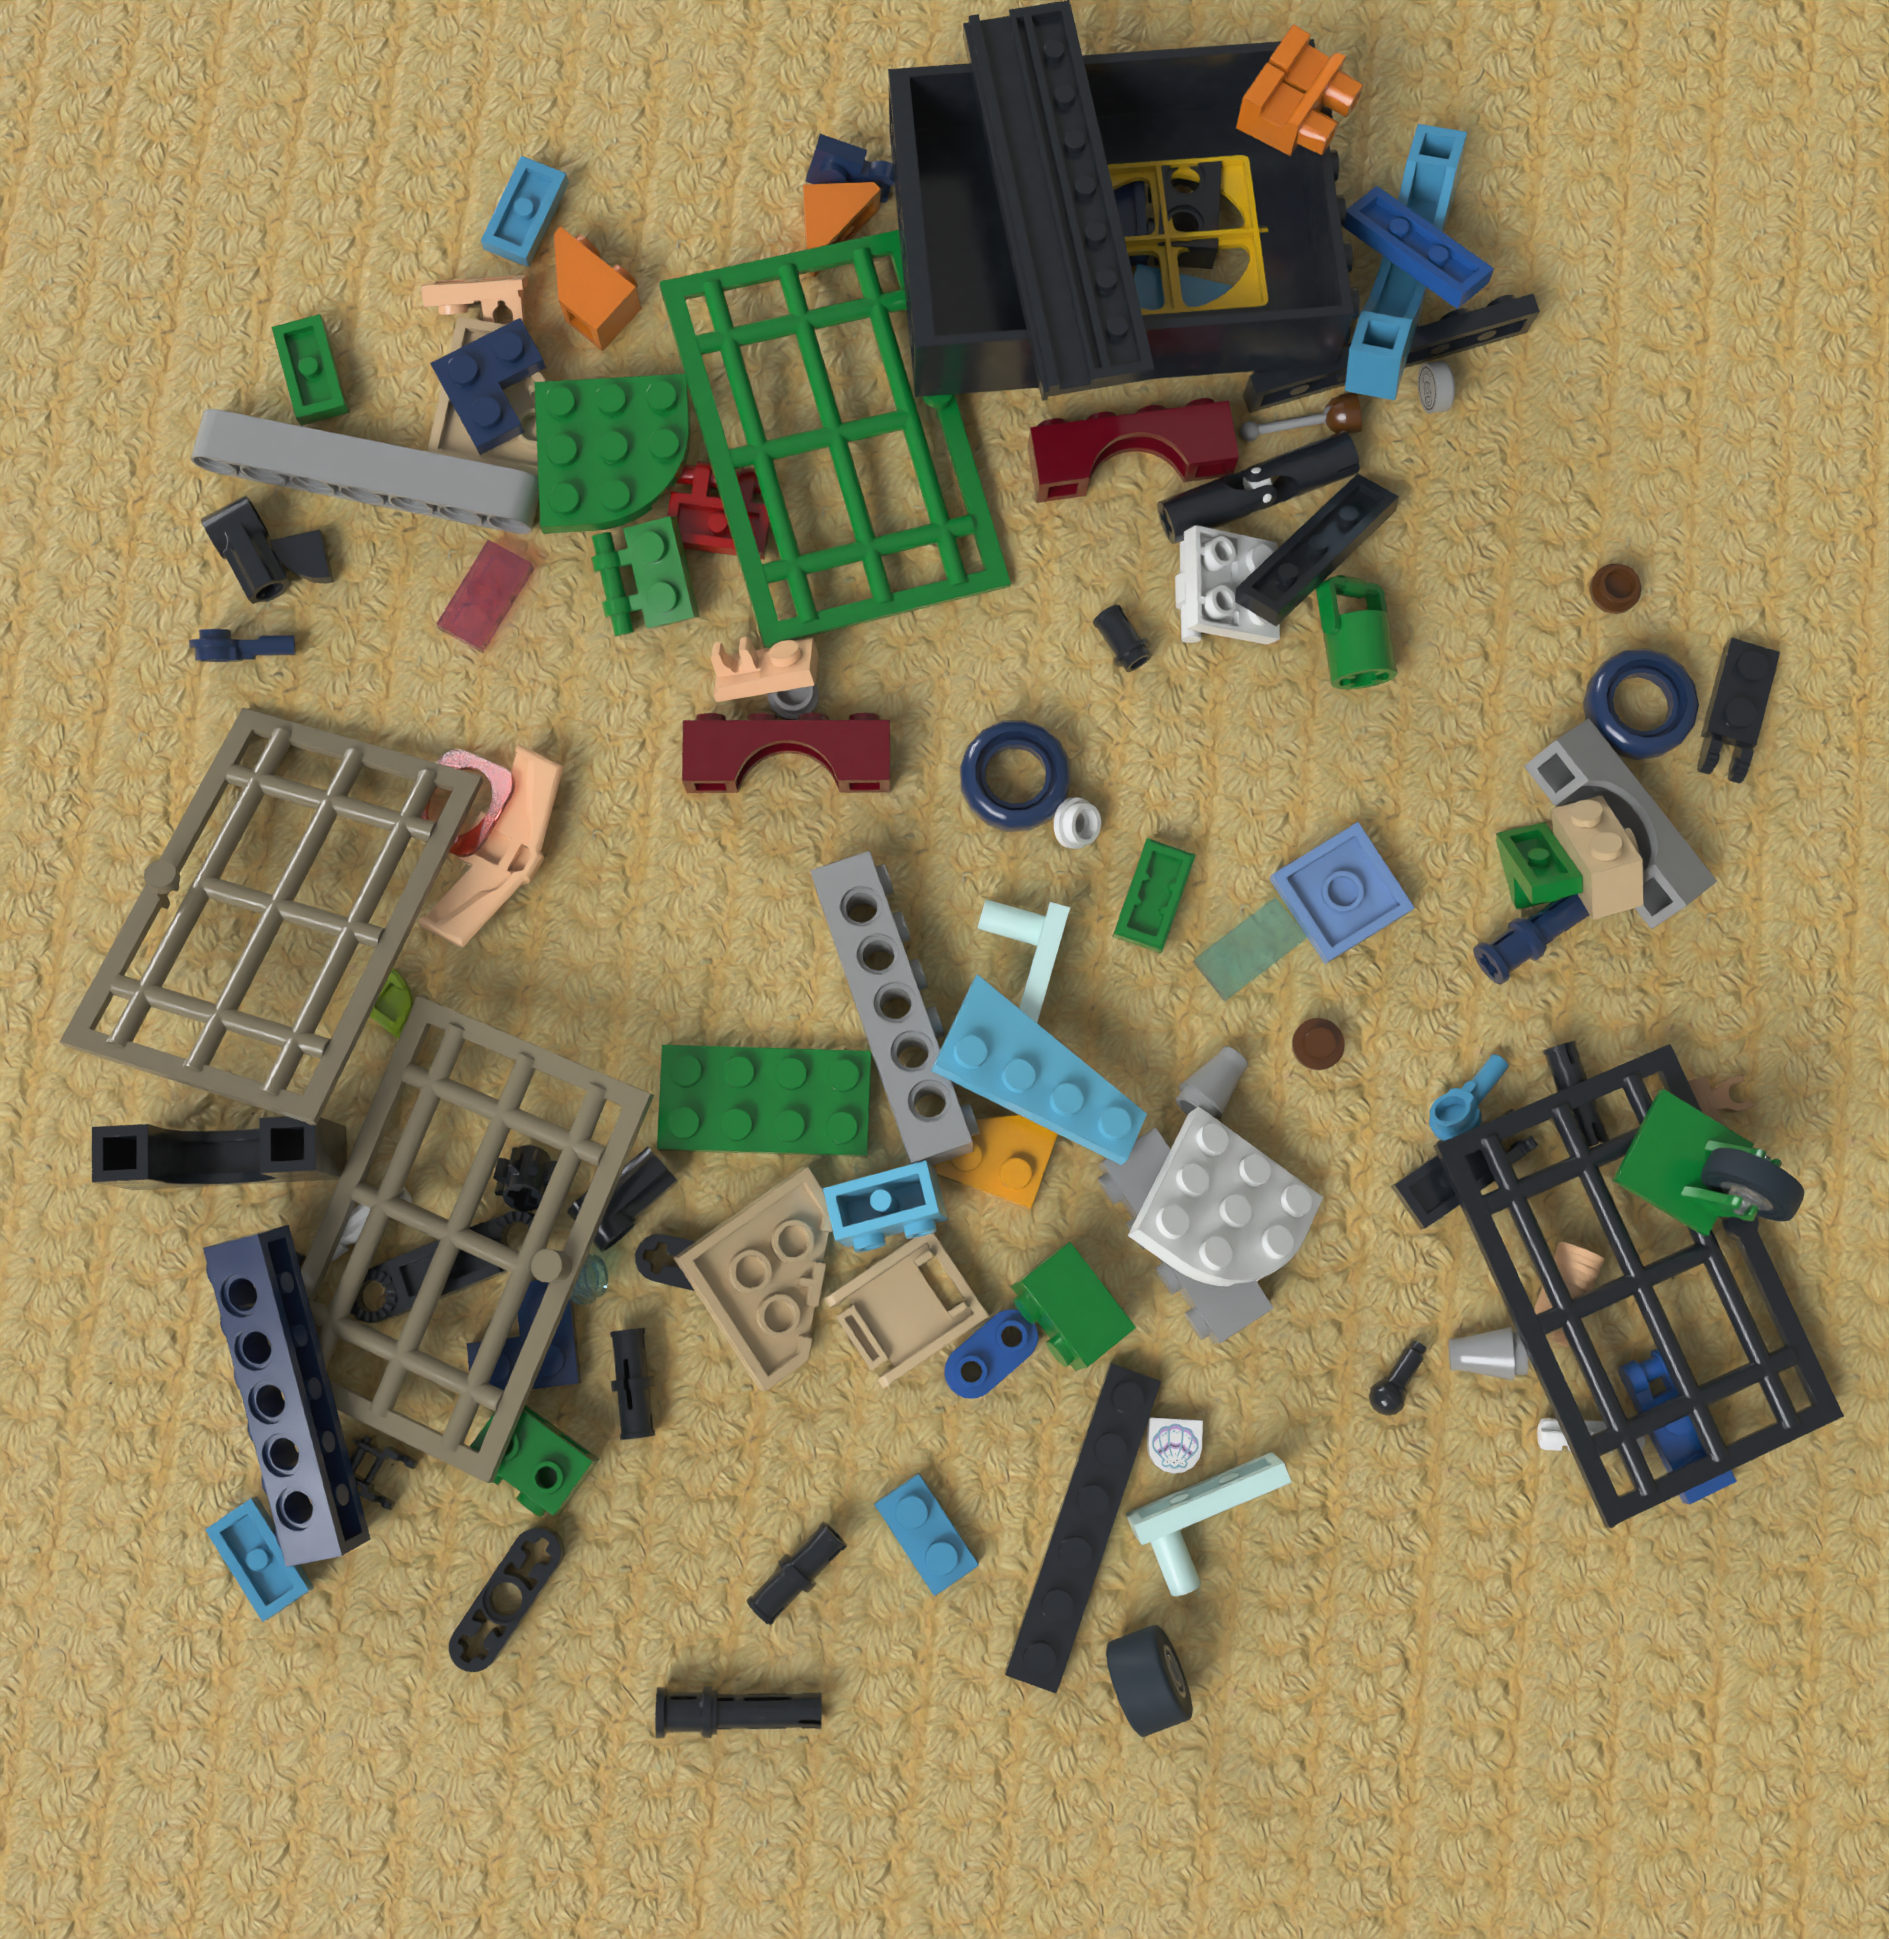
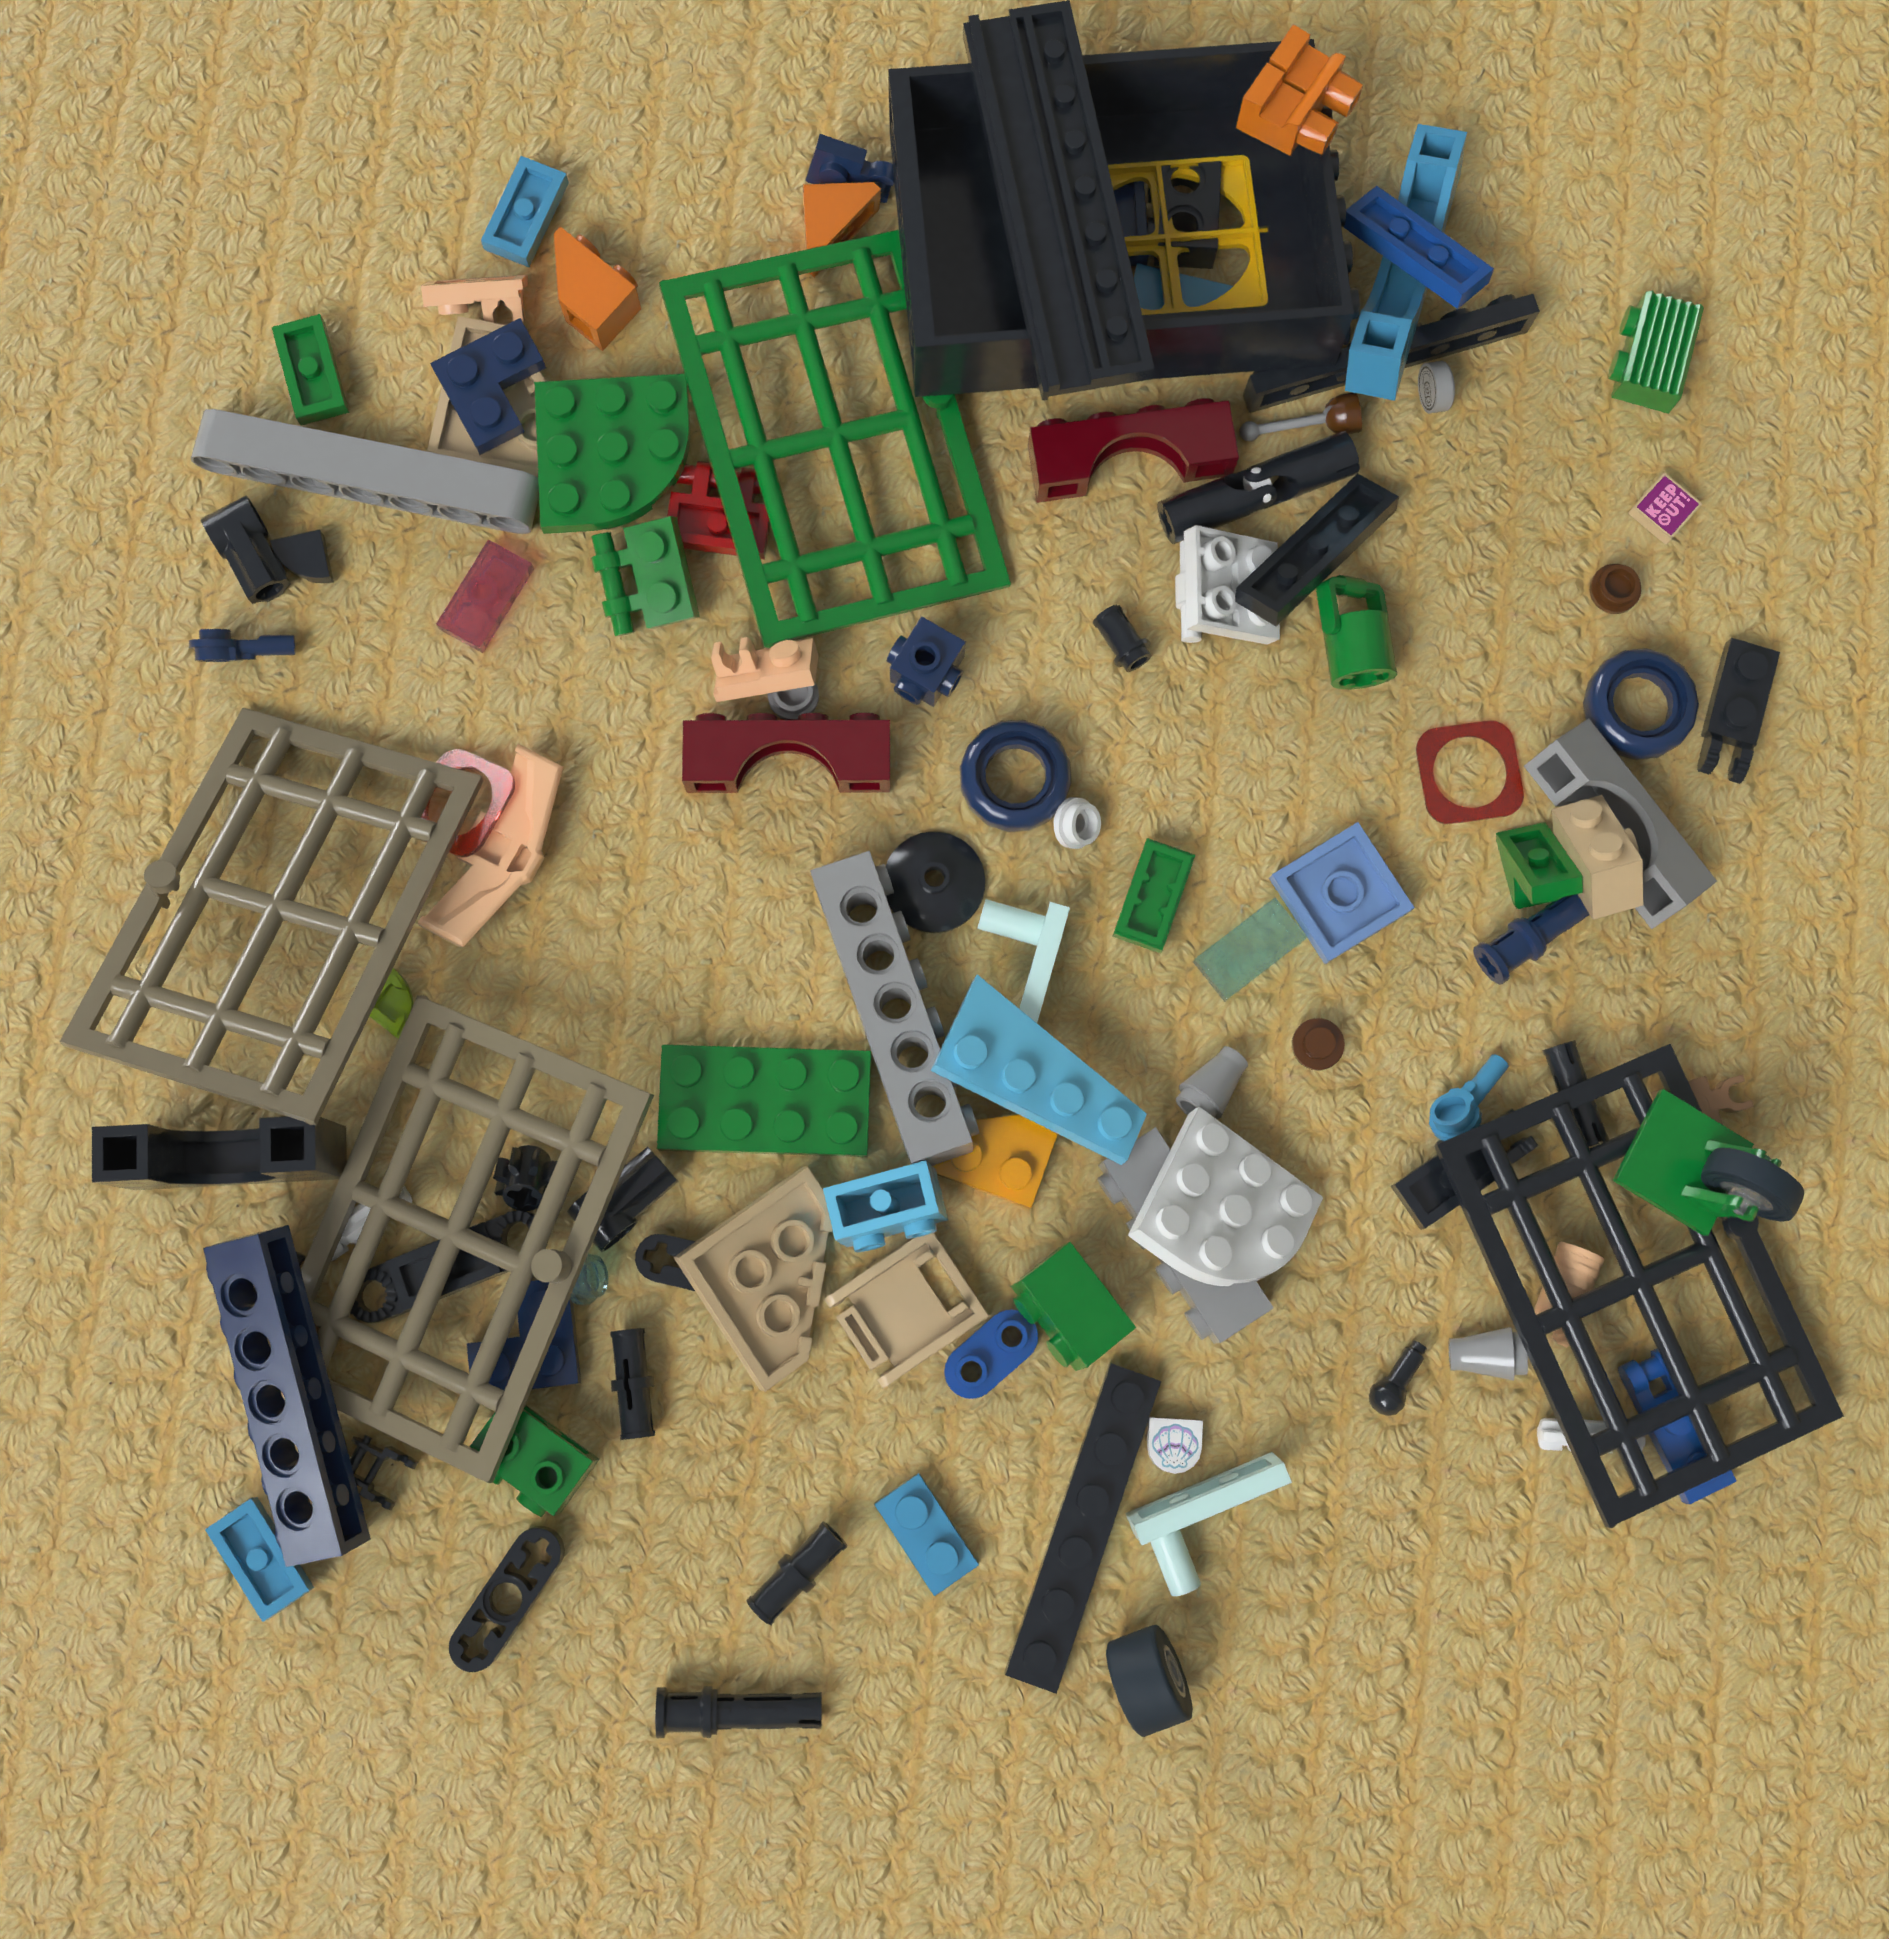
none -> dark blue brick [886,616,966,707]
none -> black dish [886,832,985,933]
none -> clear red piece [1416,721,1524,824]
none -> green brick [1608,291,1704,414]
none -> tile [1628,472,1702,545]

